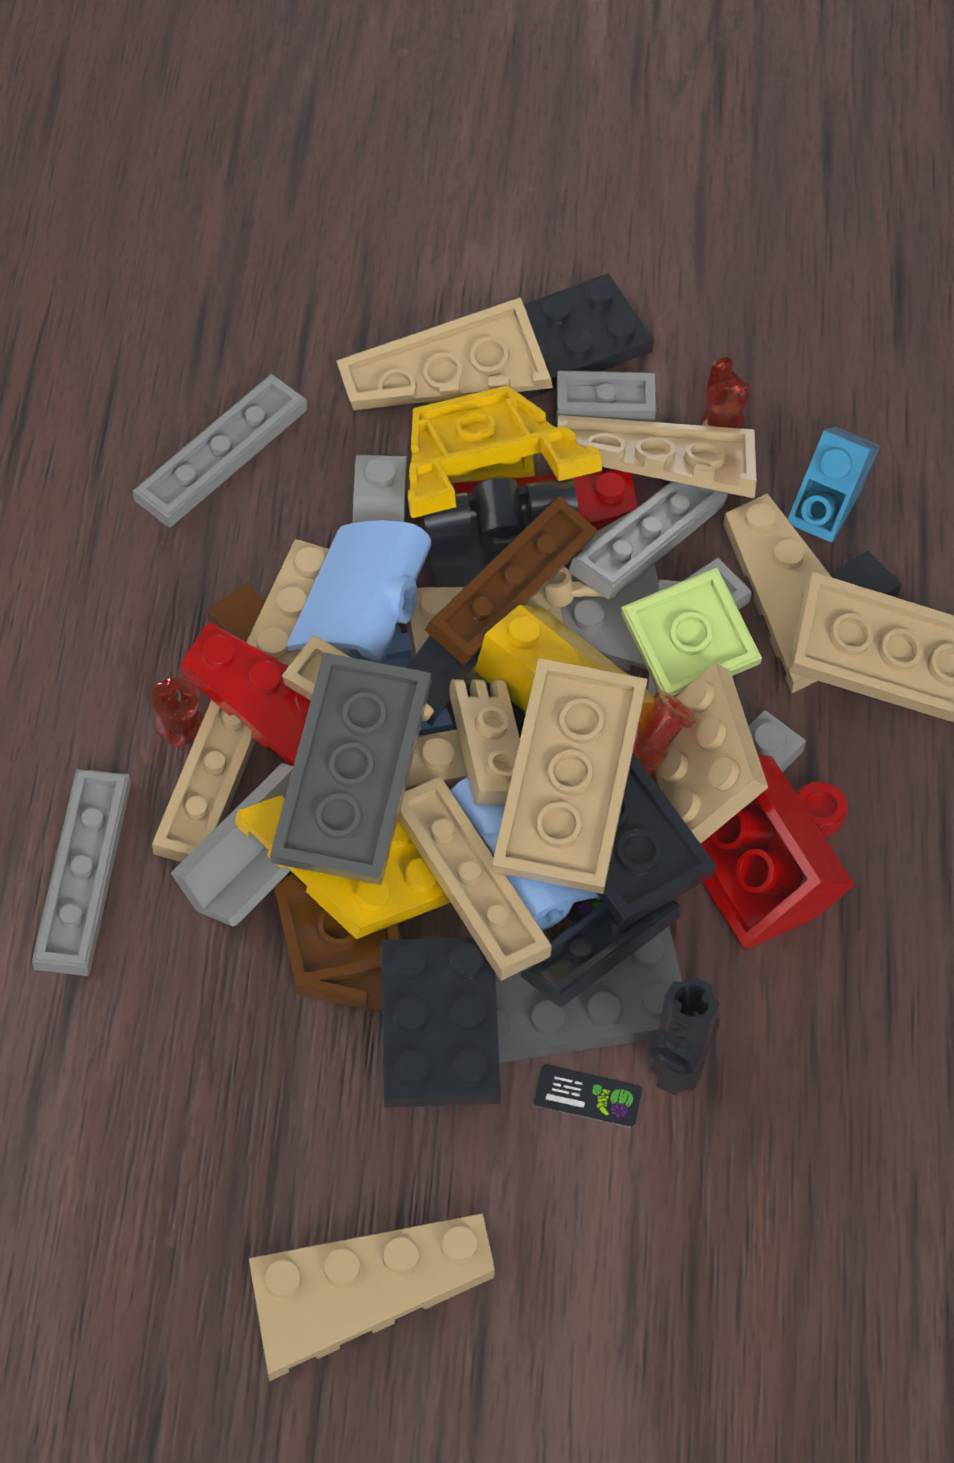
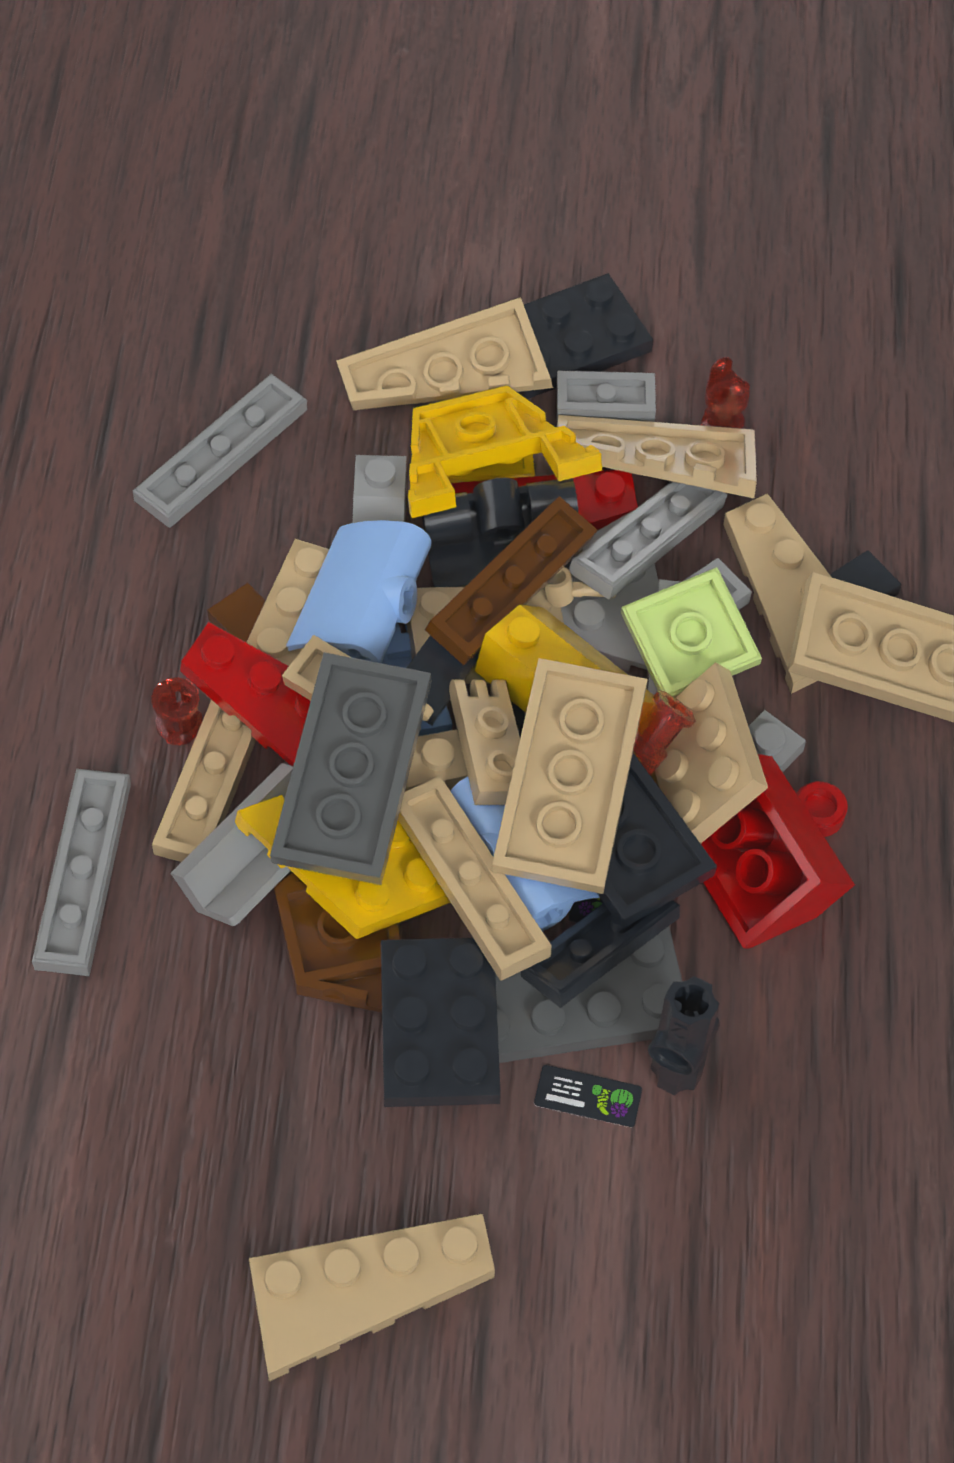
dark azure slope [788,427,880,543] -> none

